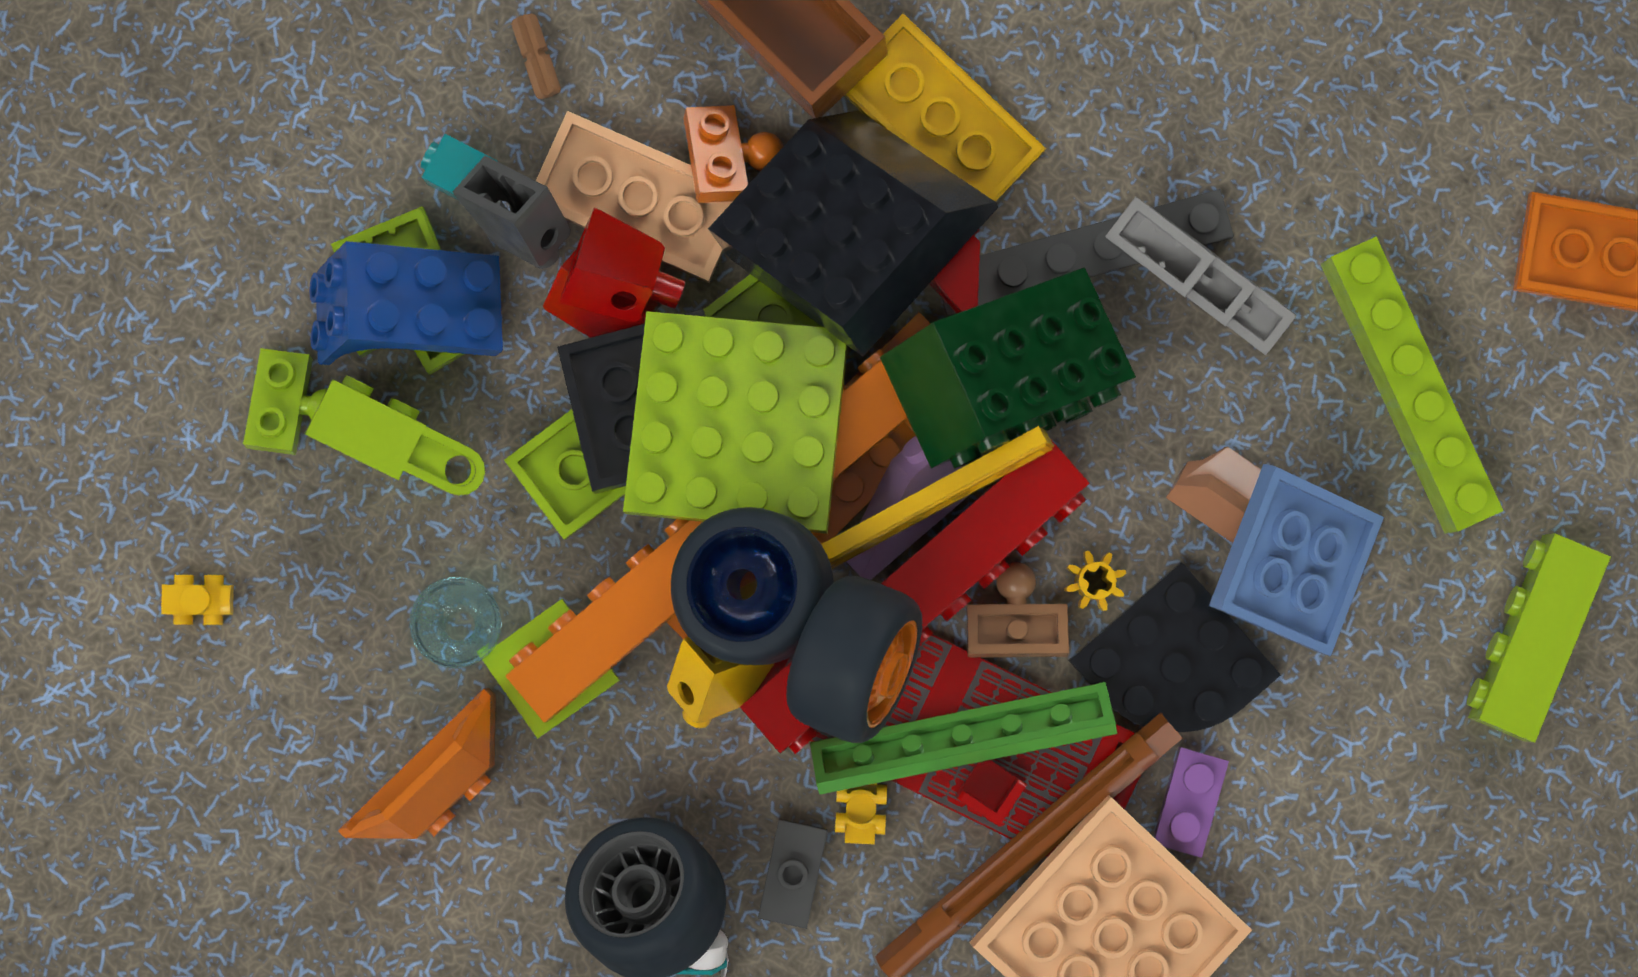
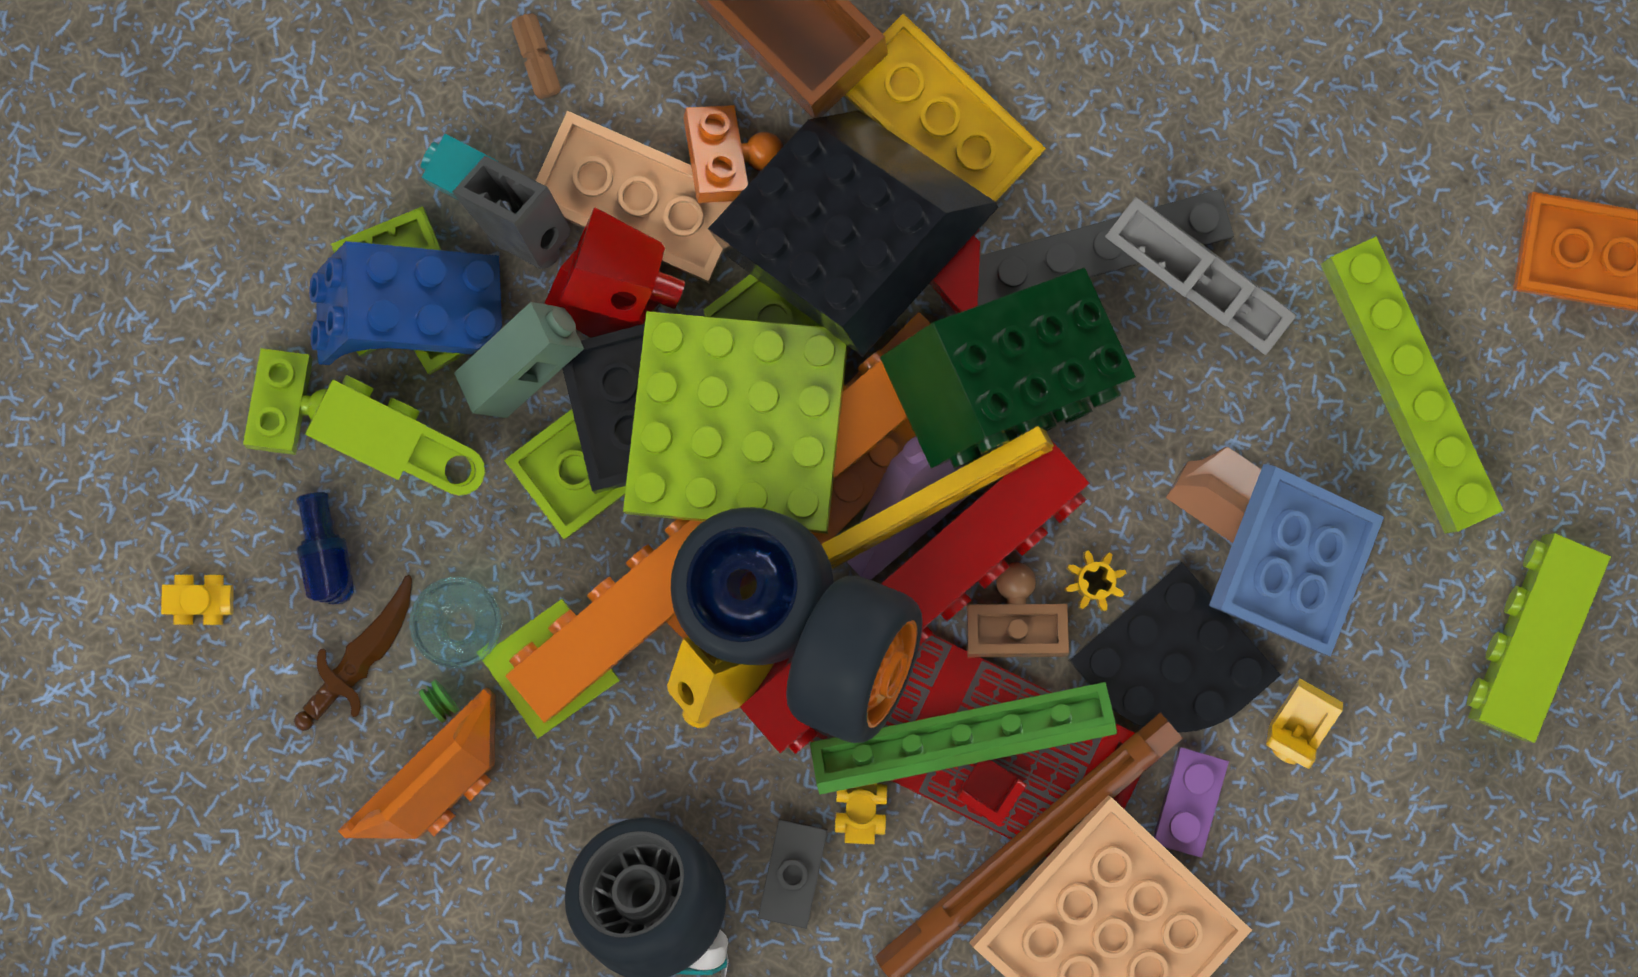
none -> reddish brown piece [294,575,412,731]
none -> clear blue arm [296,492,354,605]
none -> bright green piece [419,679,459,723]
none -> sand green brick [454,302,584,418]
none -> yellow bracket [1266,678,1343,769]

